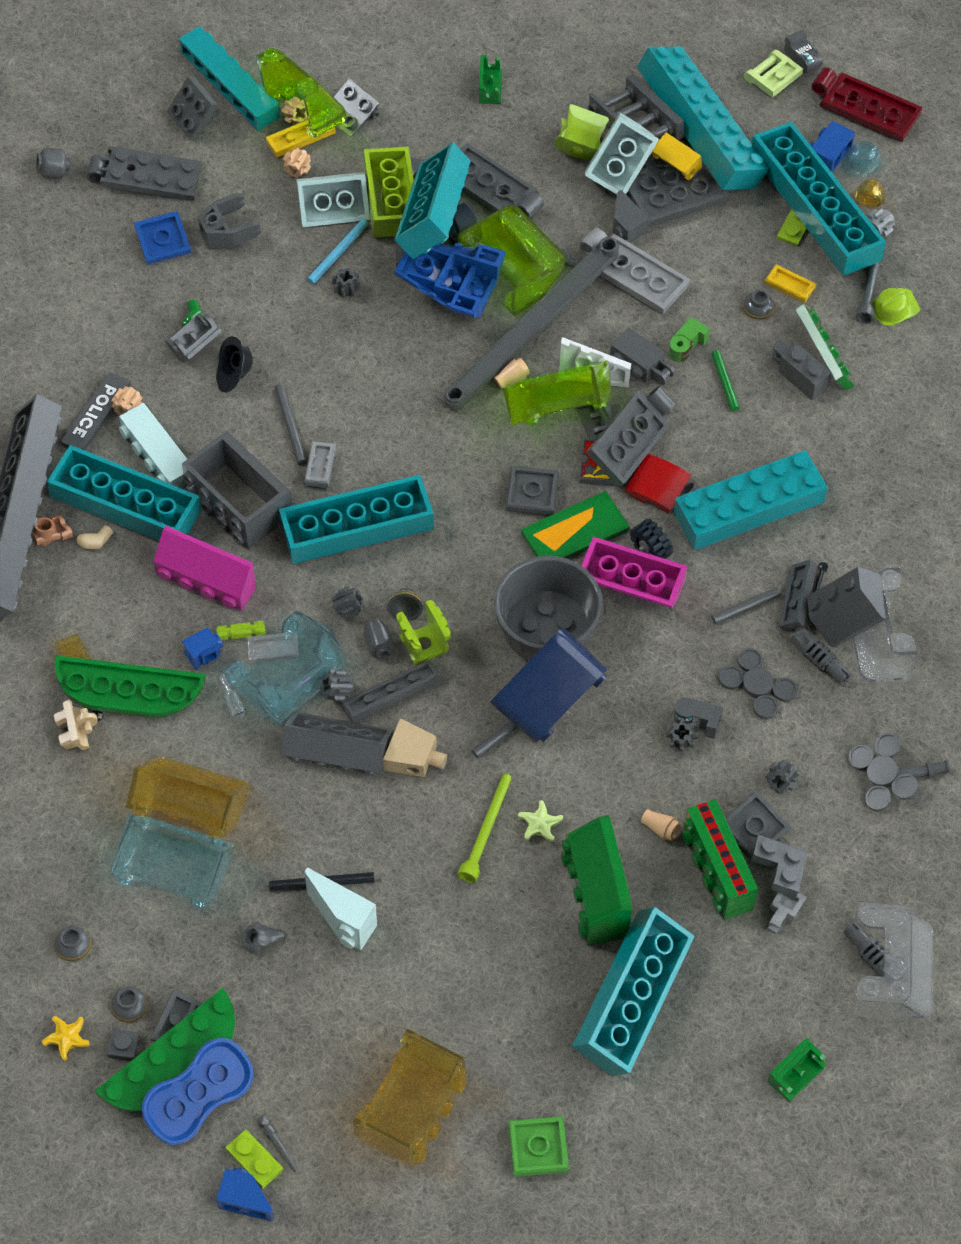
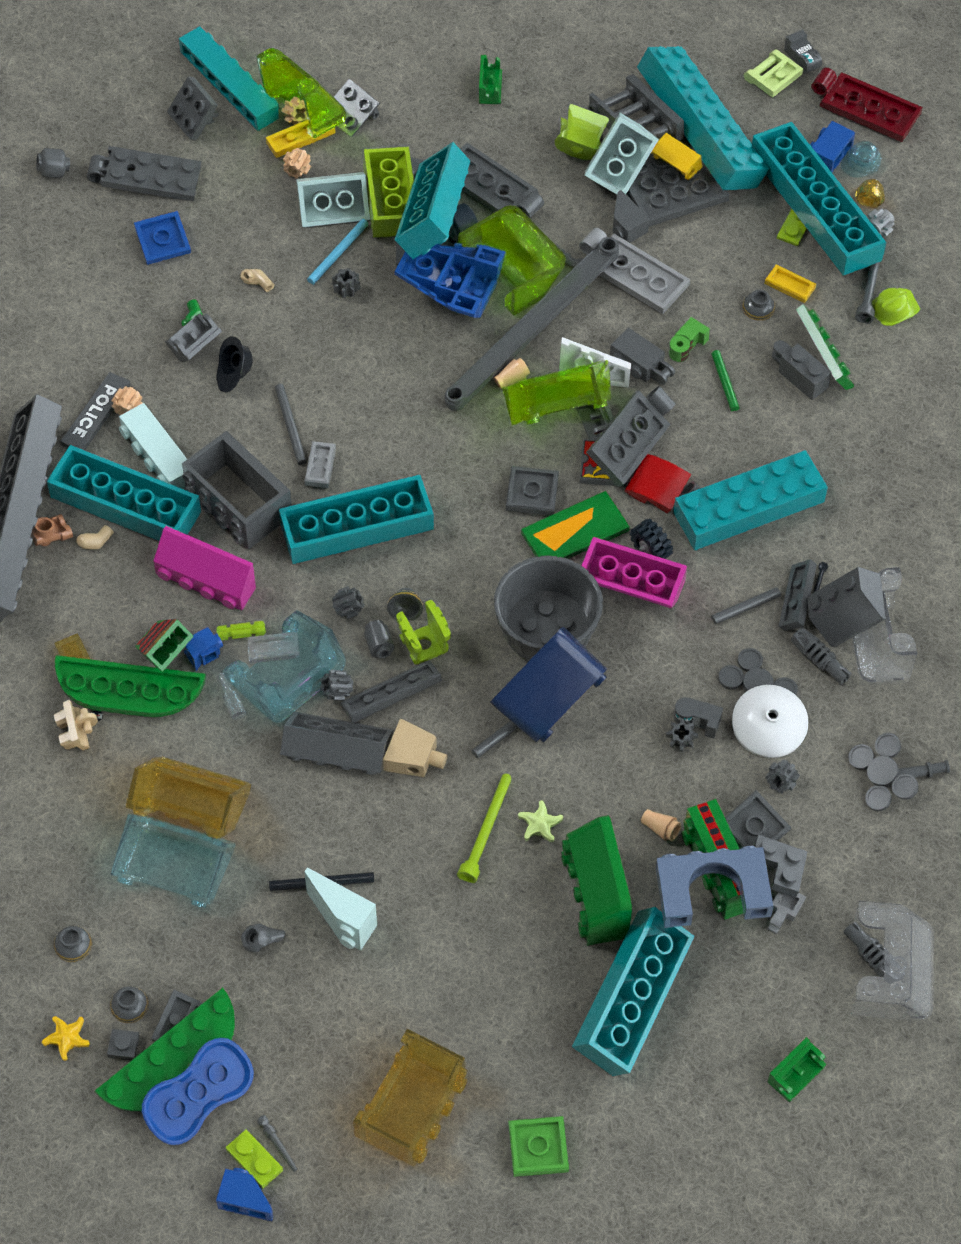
dark grey piece [198,193,262,250] -> none
none -> green torso [135,619,194,672]
none -> tan arm [240,269,275,292]
none -> sand blue arch [656,846,773,928]
none -> white dish [732,685,808,758]

